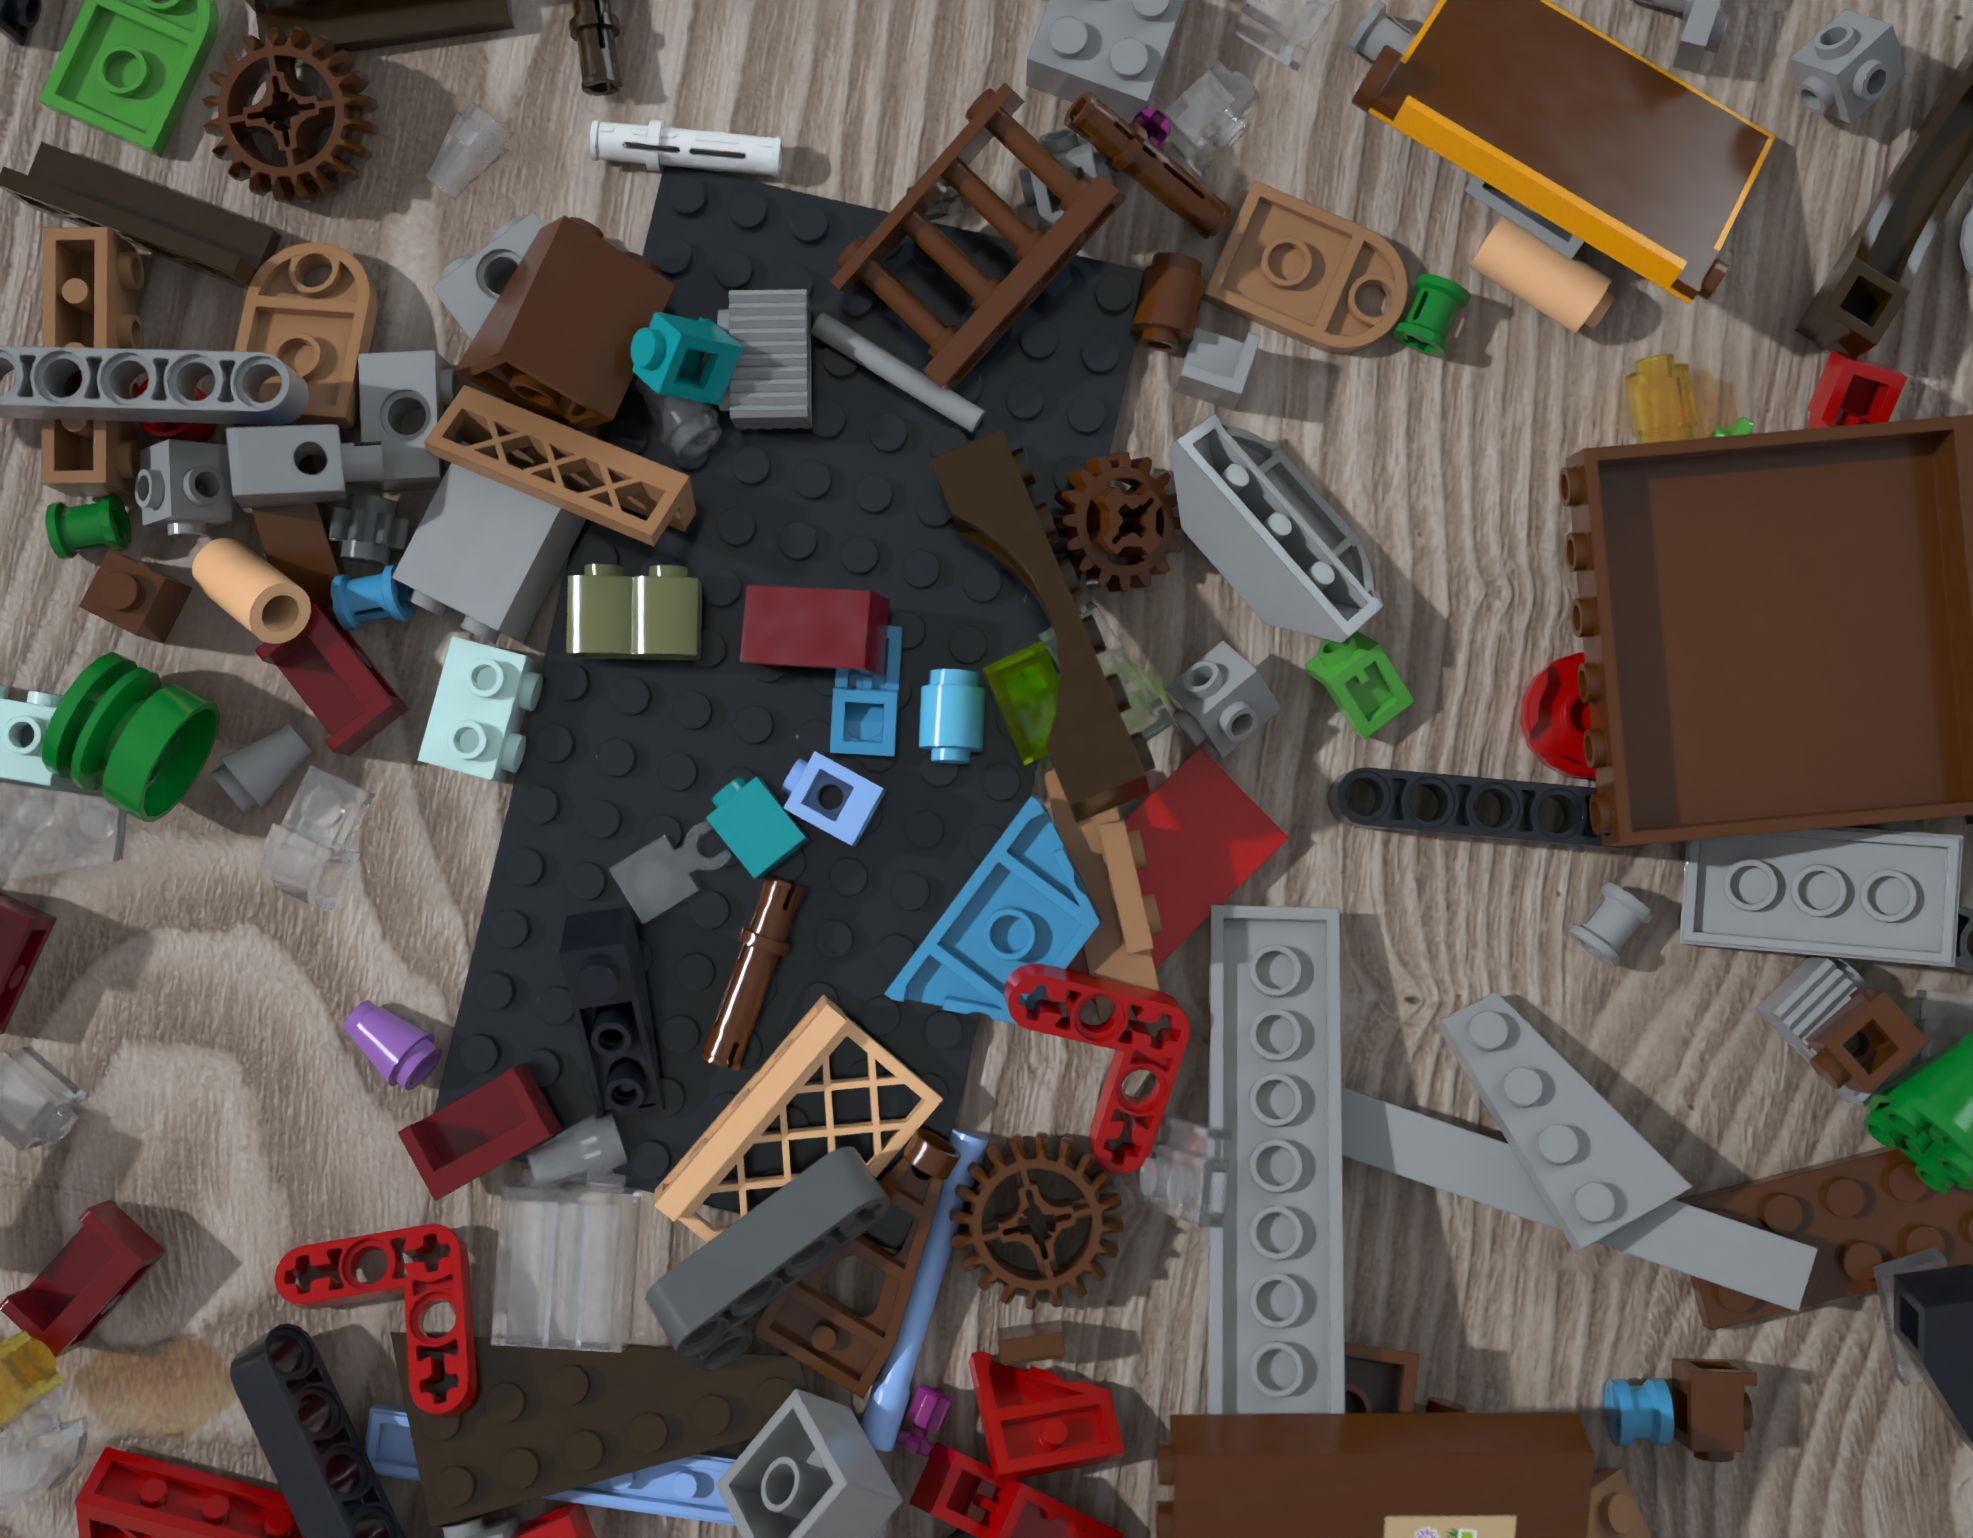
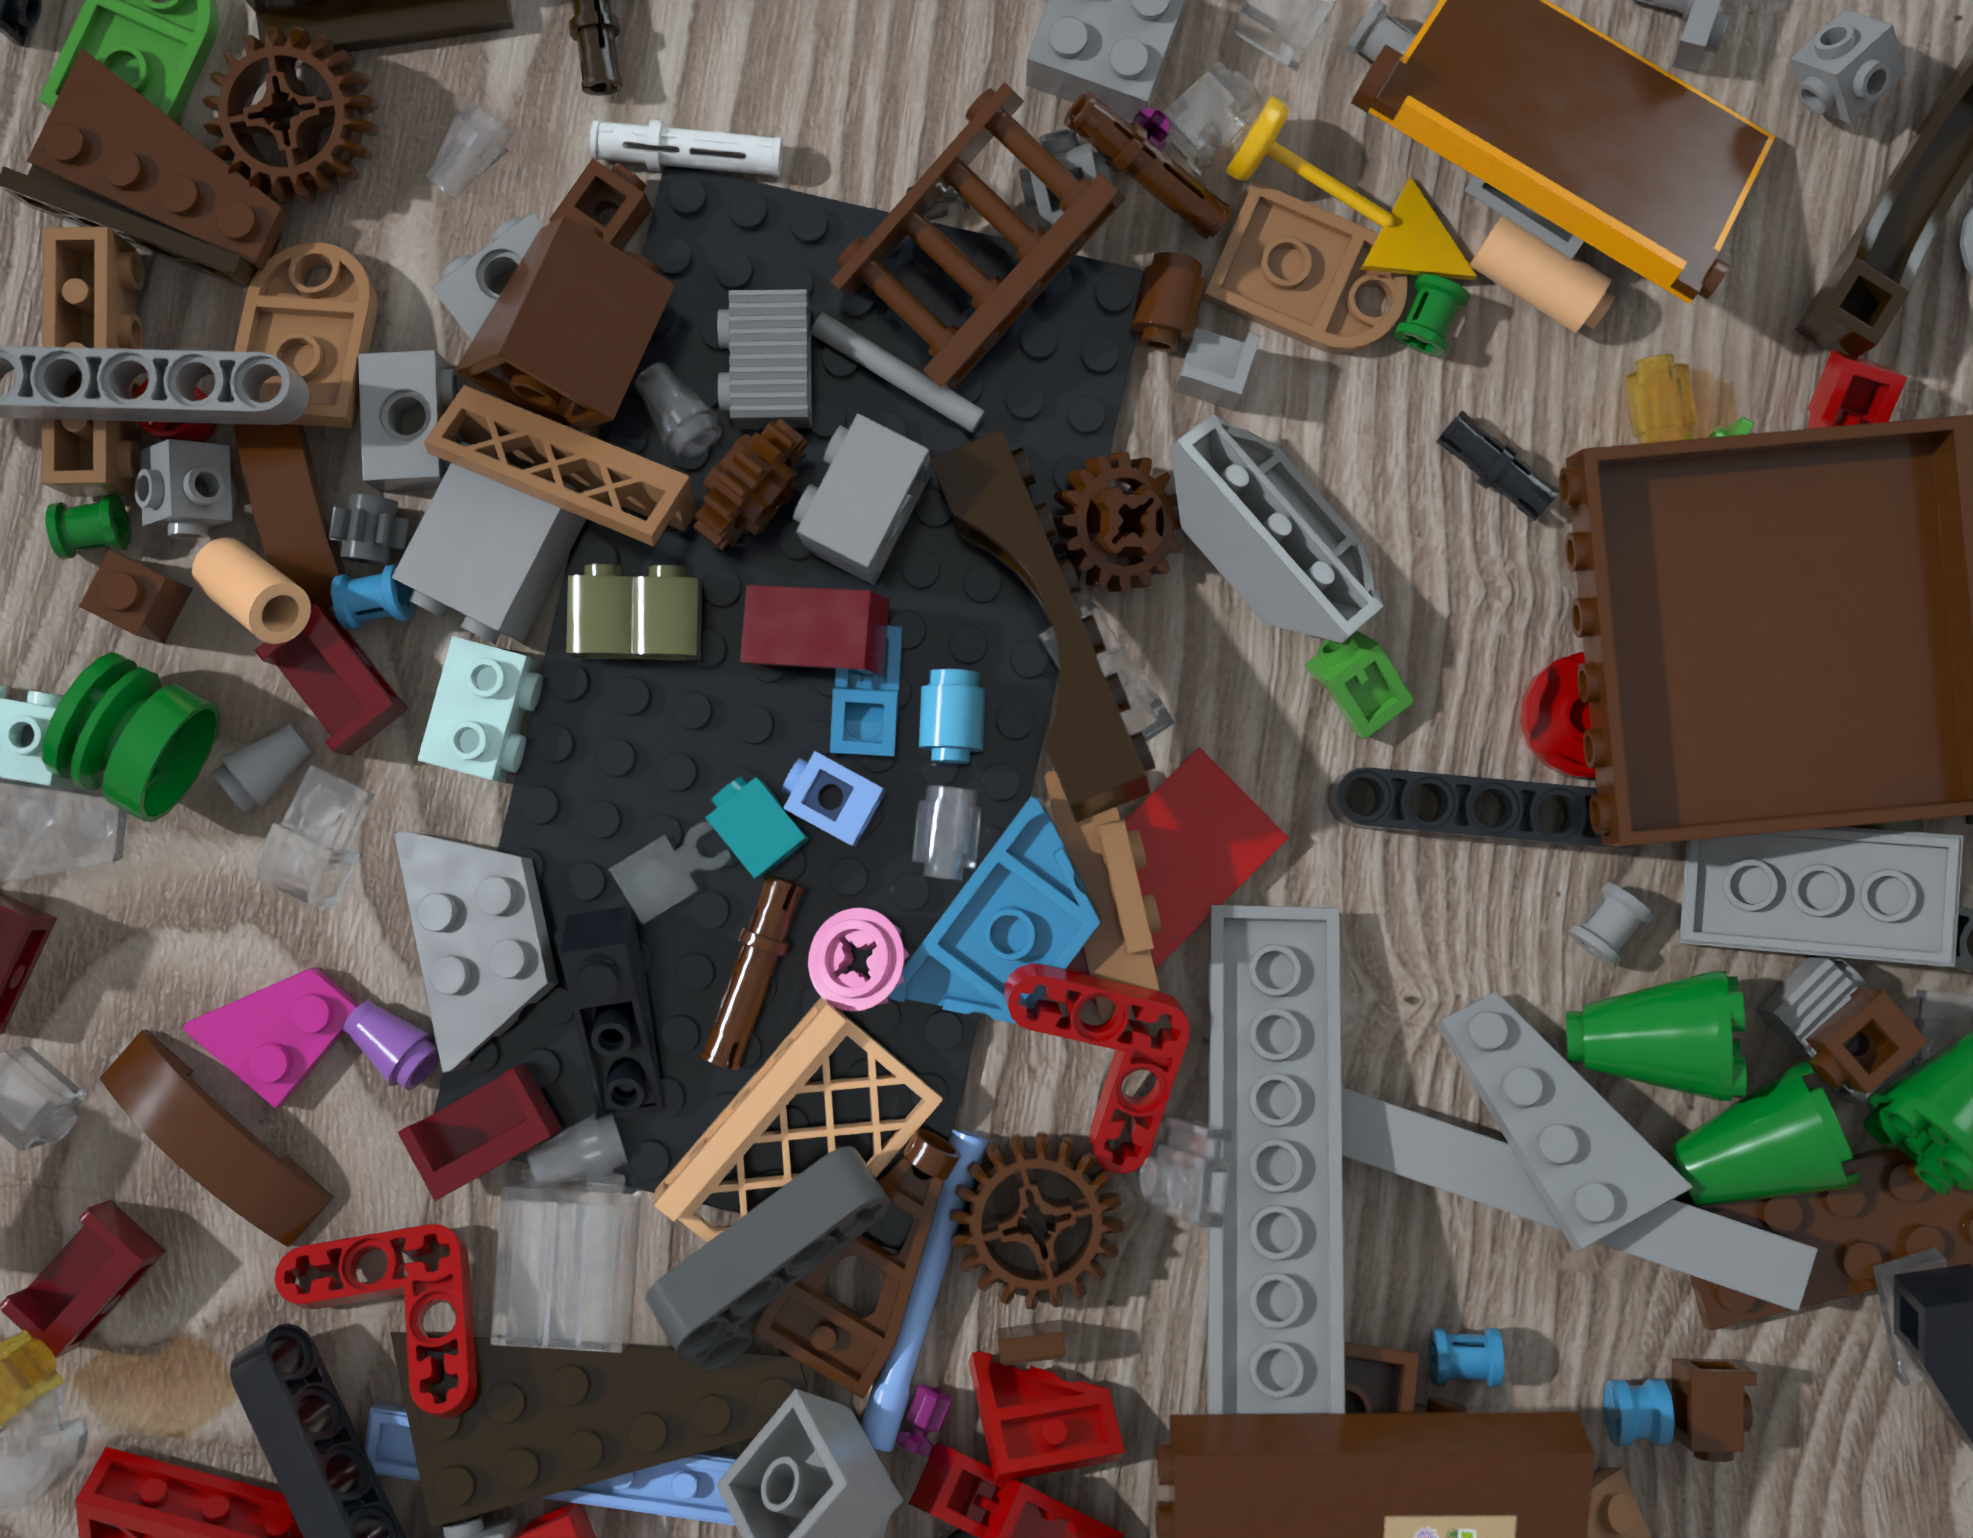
light grey torso [226,424,385,508] -> none
teal brick [630,311,744,405] -> none
clear neon green slope [983,640,1060,766] -> none
light grey brick [1164,640,1281,758] -> none
none -> reddish brown wing [27,48,289,271]
none -> reddish brown slope [100,1029,334,1247]
none -> dark pink wing [182,968,360,1108]
none -> light grey wing [394,830,558,1073]
none -> reddish brown brick [549,158,652,251]
none -> reddish brown gear [693,419,808,550]
none -> light grey brick [793,413,932,586]
none -> bright pink gear [808,908,909,1012]
none -> clear brick [912,785,983,880]
none -> yellow piece [1225,95,1477,281]
none -> dark azure bush [1429,1327,1504,1387]
none -> black pin [1436,410,1559,522]
none -> green cone [1566,971,1747,1101]
none -> green cone [1666,1060,1861,1207]

